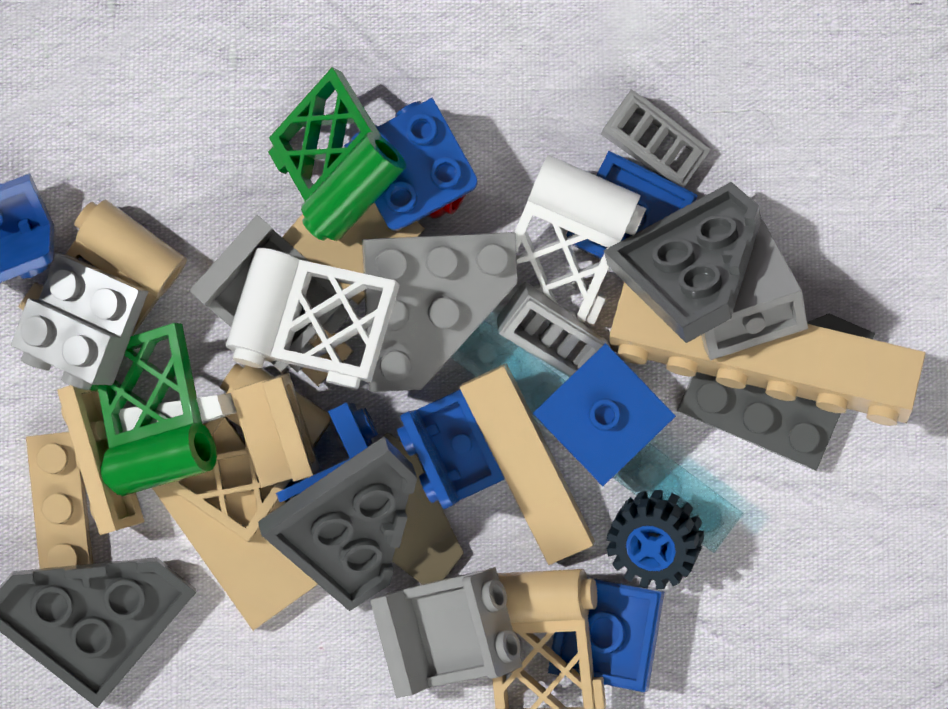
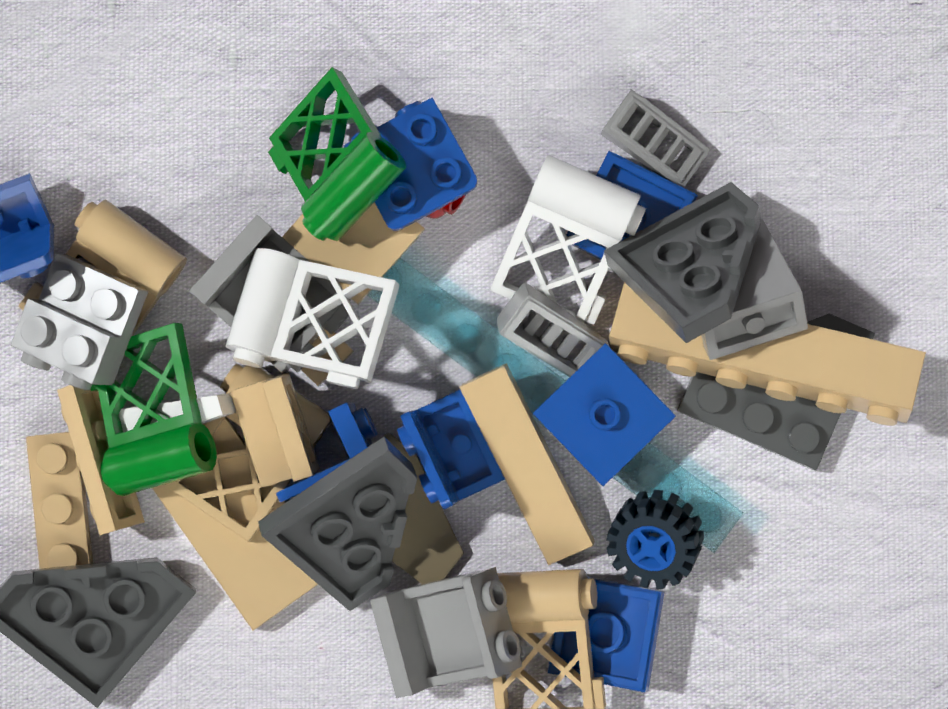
light grey plate [362,232,517,392] -> none

